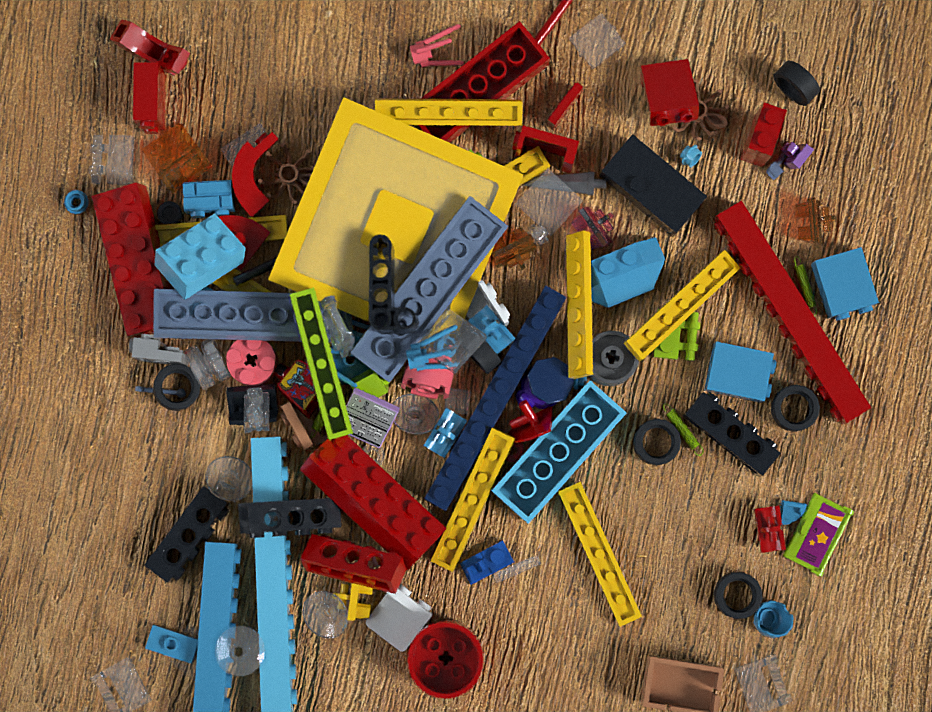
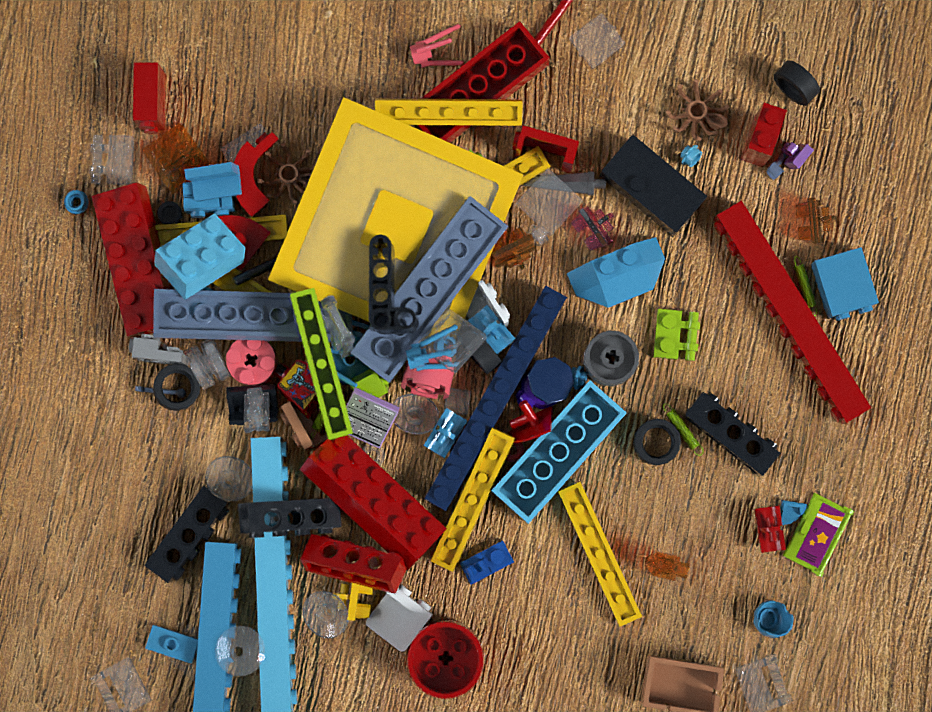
red arch [109,19,190,76] -> none
clear tile [492,555,541,583] -> none
red tile [547,82,583,130] -> none
yellow plate [566,230,593,379] -> none
yellow plate [623,250,740,362] -> none
red panel [640,59,699,126] -> none
dark azure brick [704,341,776,403] -> none
black tyre [714,572,762,619] -> none
black tyre [771,384,820,432] -> none
none -> dark azure panel [184,162,242,202]
none -> clear orange hips [645,551,690,581]

